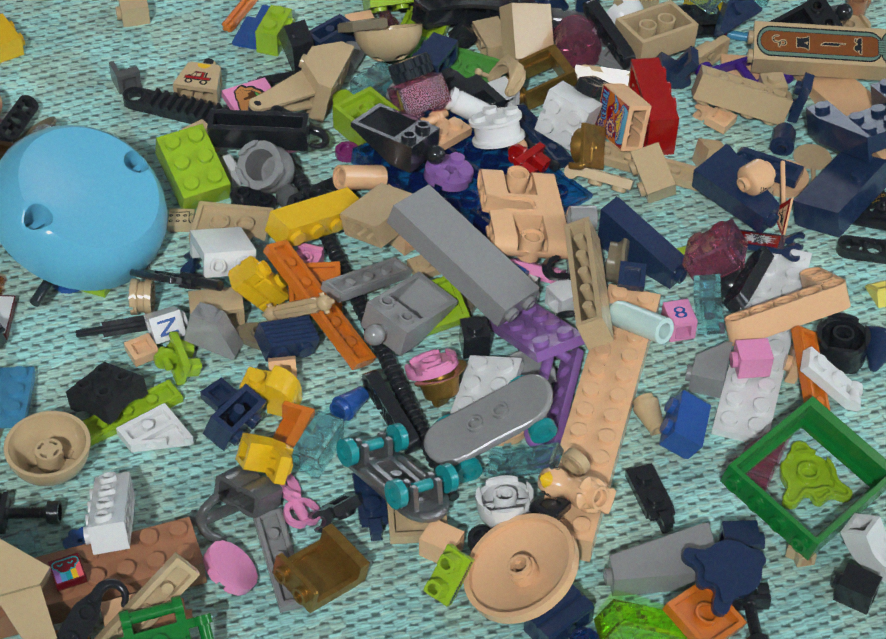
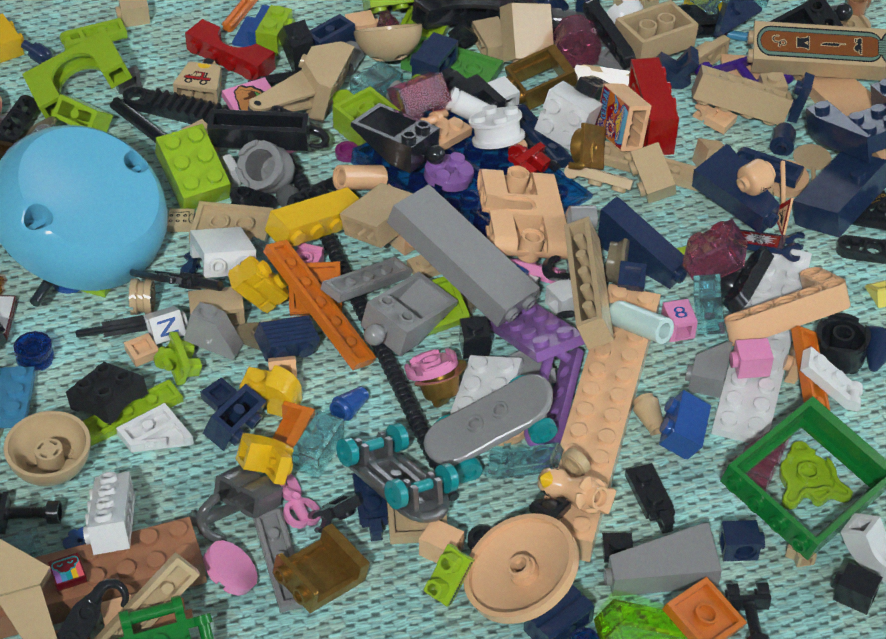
tan wheel [262,292,335,321] -> none
dark tan tile [337,18,388,33] -> none
black beam [362,369,421,455] -> none
black wheel [388,52,434,85] -> none
tan helmet [474,54,526,97] -> none
white cylinder [475,475,534,528] -> none
dark blue tile [681,540,766,617] -> none
none -> clear blue wheel [13,331,54,371]
none -> dark blue cylinder [21,40,52,64]
none -> lime arch [22,30,132,119]
none -> lime brick [52,94,113,132]
none -> lime plate [59,18,128,51]
none -> black axle [110,97,166,143]
none -> red arch [185,19,276,80]
none -> black plate [602,533,633,563]

